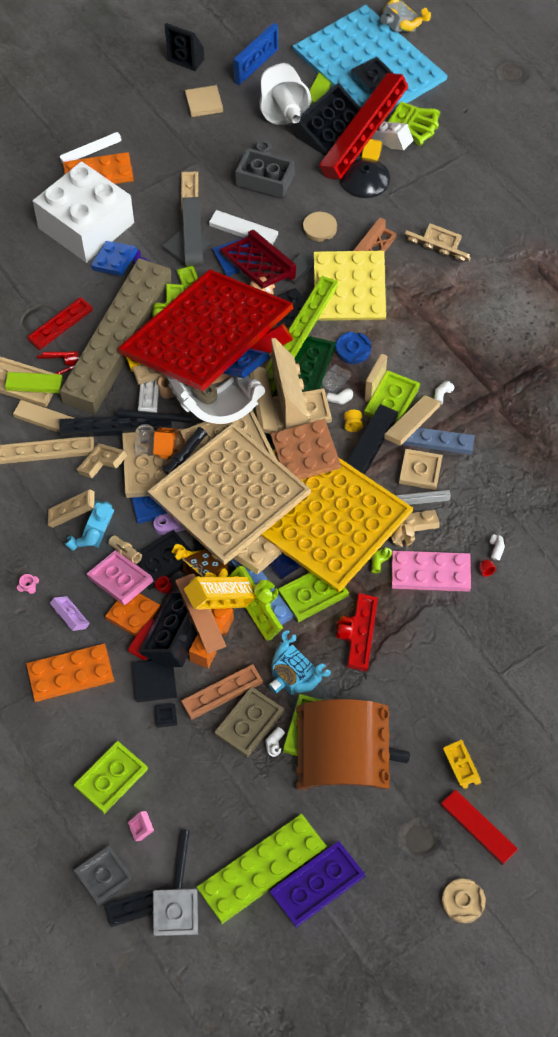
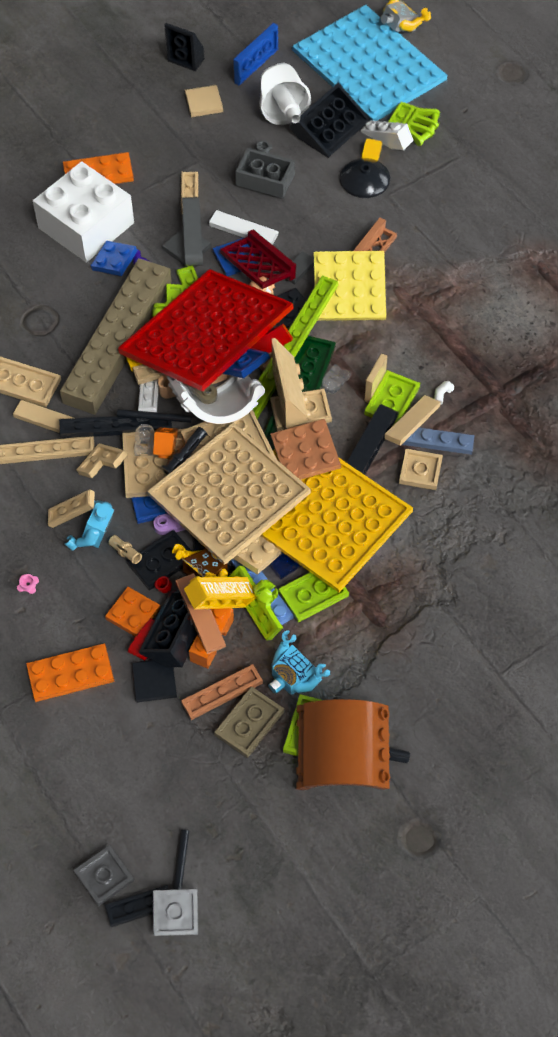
lime tile [5,372,63,393] -> none
red tile [27,297,93,351] -> none
red plant [37,351,79,375] -> none
lavender plate [50,596,90,631] -> none
white axle [60,132,121,164] -> none
lime plate [74,741,148,814] -> none
bright pink plate [87,550,153,605] -> none
bright pink plate [128,811,154,841] -> none
black tile [155,704,178,728] -> none
lime plate [197,814,327,924] -> none
tan tile [250,367,278,434] -> none
white arm [265,727,285,757] -> none
dark purple plate [270,841,365,928] -> none
tan tile [303,212,337,242] -> none
lime tile [310,72,331,105] -> none
red brick [319,73,409,180] -> none
white arm [327,388,353,405] -> none
red plate [335,593,378,672] -> none
blue tile [336,332,371,364] -> none
yellow wheel [344,410,363,432] -> none
black plate [351,57,393,93] -> none
lime arm [371,547,392,574] -> none
tan plate [391,510,439,547] -> none
bright pink plate [392,551,471,592] -> none
light grey axle [395,490,451,505] -> none
tan bracket [405,223,471,262] -> none
red tile [441,790,518,866] -> none
tan tile [442,878,486,923] -> none
yellow hinge [443,740,481,789] -> none
red hinge [479,560,496,577] -> none
white arm [490,534,505,561] -> none

